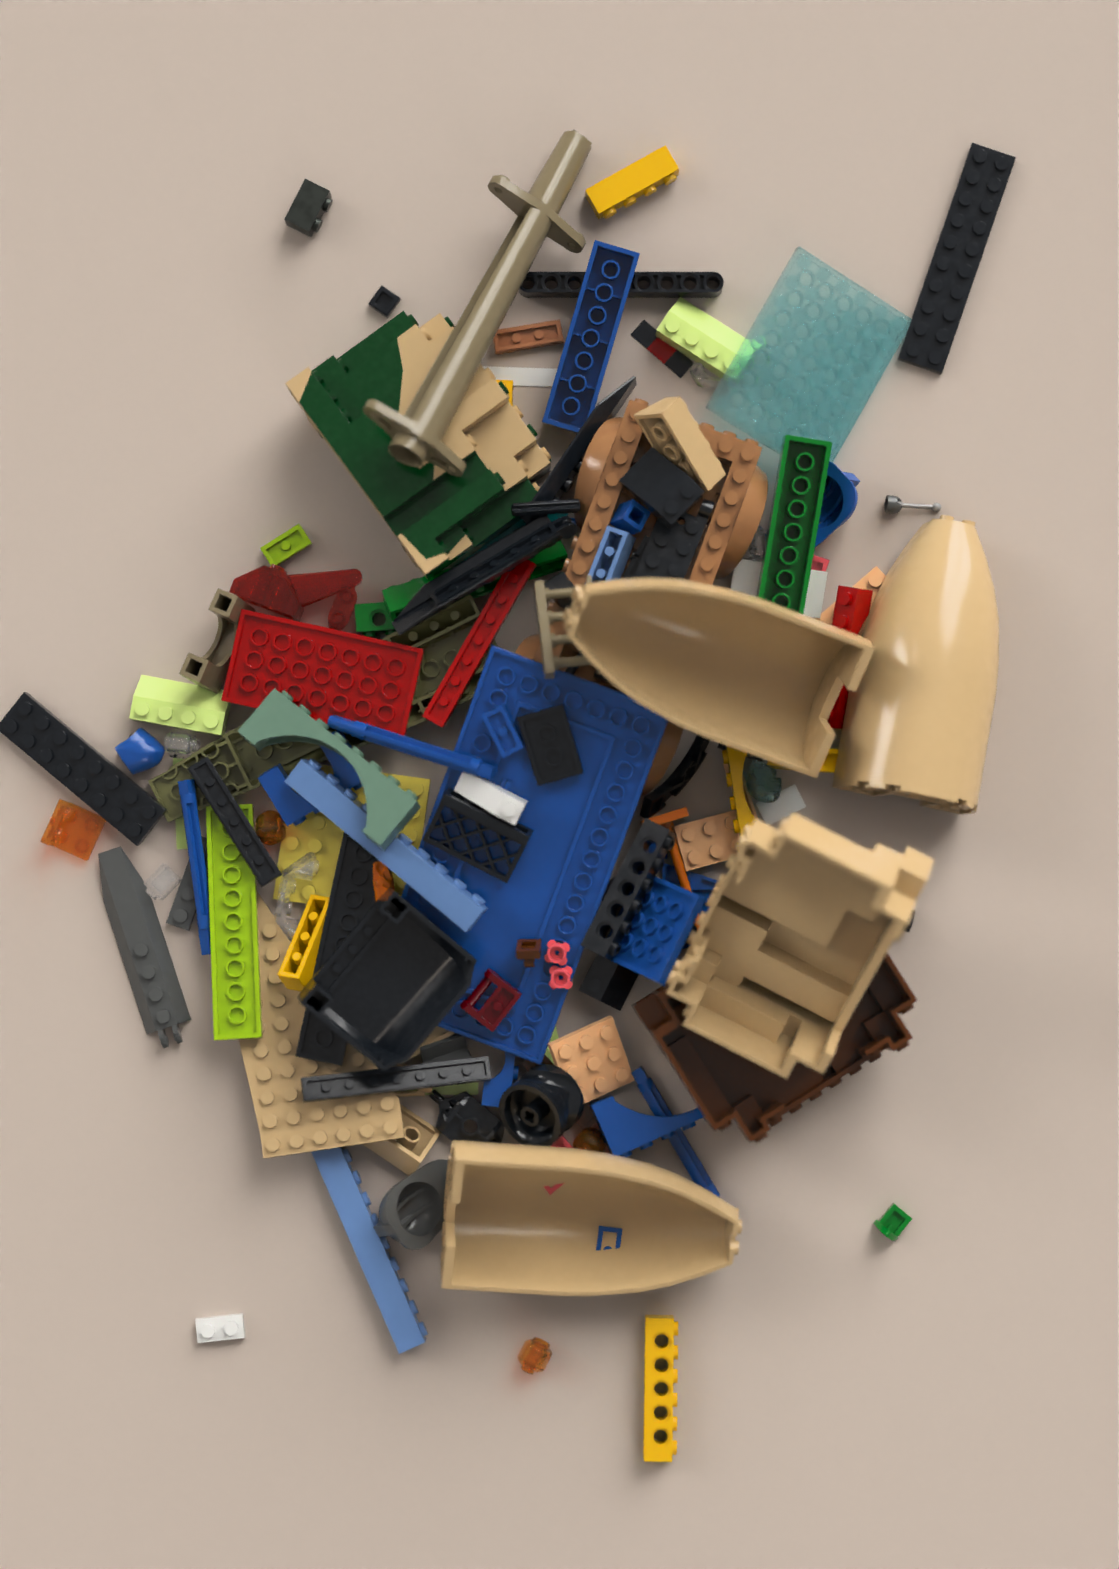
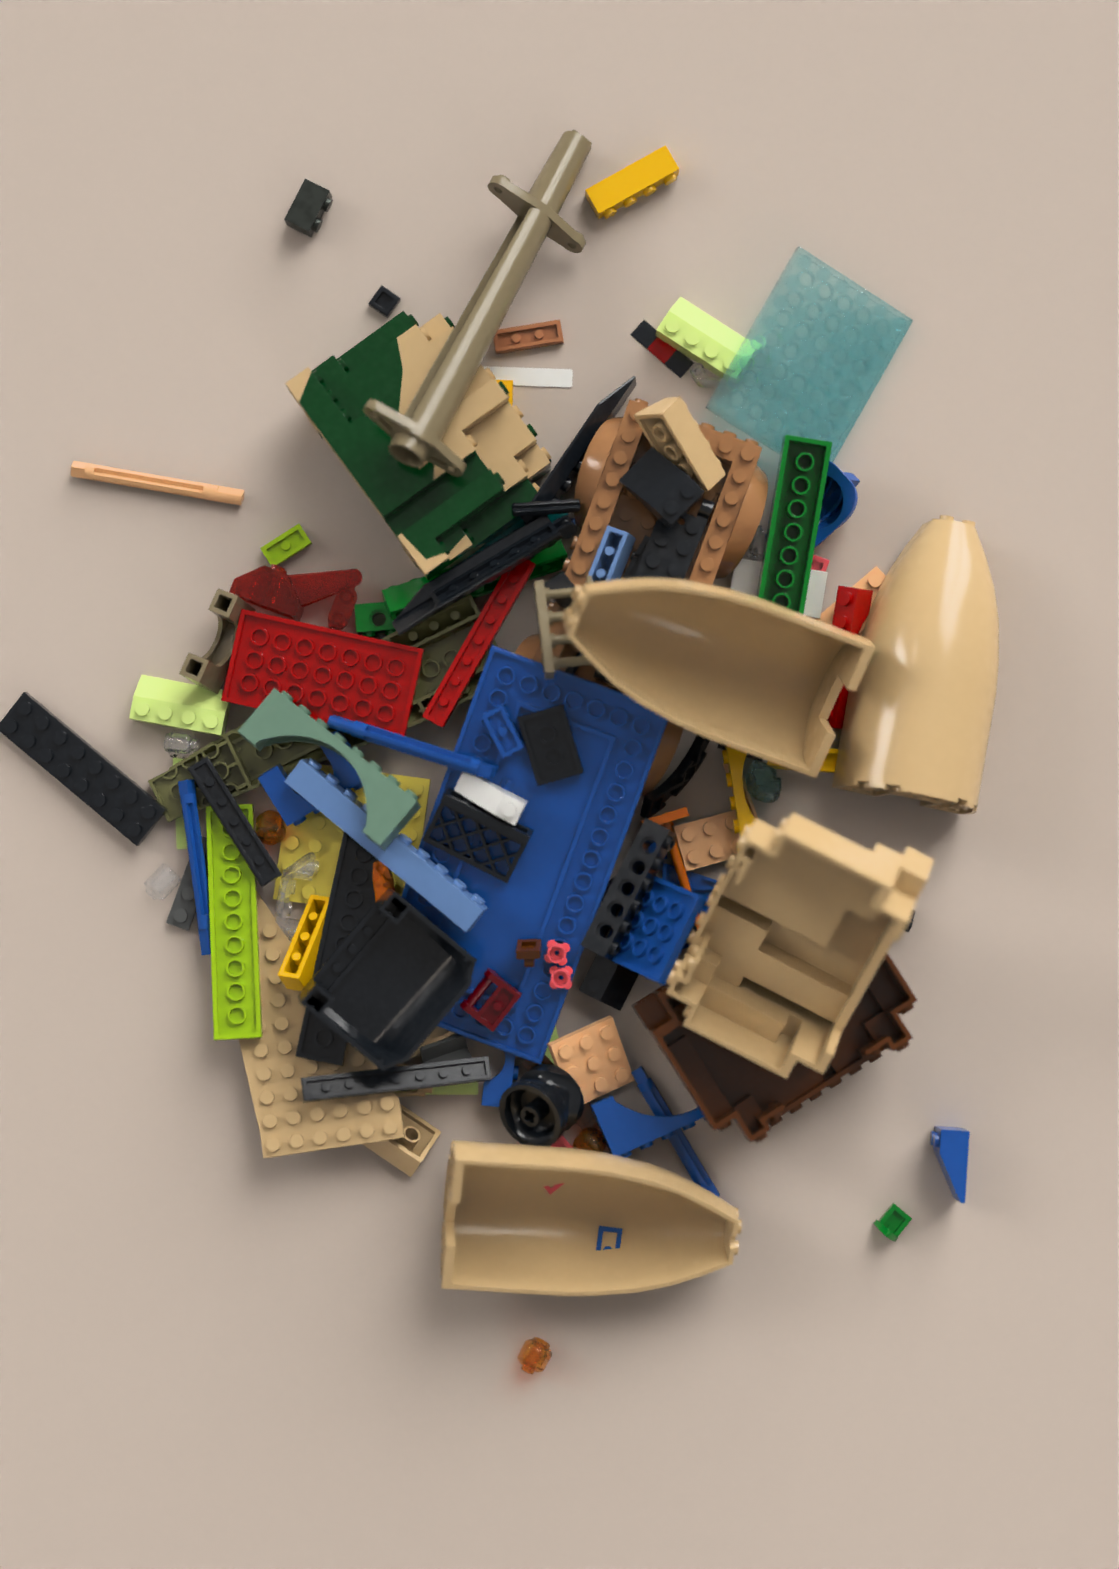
clear orange bracket [40,799,106,861] -> none
dark grey hinge [98,846,191,1048] -> none
blue piece [115,728,165,775] -> none
white plate [195,1313,246,1343] -> none
medium blue brick [311,1147,428,1354] -> none
dark grey piece [373,1159,448,1250] -> none
black plate [428,1089,505,1143] -> none
black beam [519,272,724,298] -> none
blue brick [542,240,640,433] -> none
blue brick [610,499,651,535] -> none
yellow brick [643,1315,678,1462] -> none
white sticker [756,784,806,825] -> none
hinge [884,495,941,514] -> none
black plate [897,143,1016,374] -> none
none -> light nougat piece [71,461,245,506]
none -> blue slope [930,1126,970,1203]

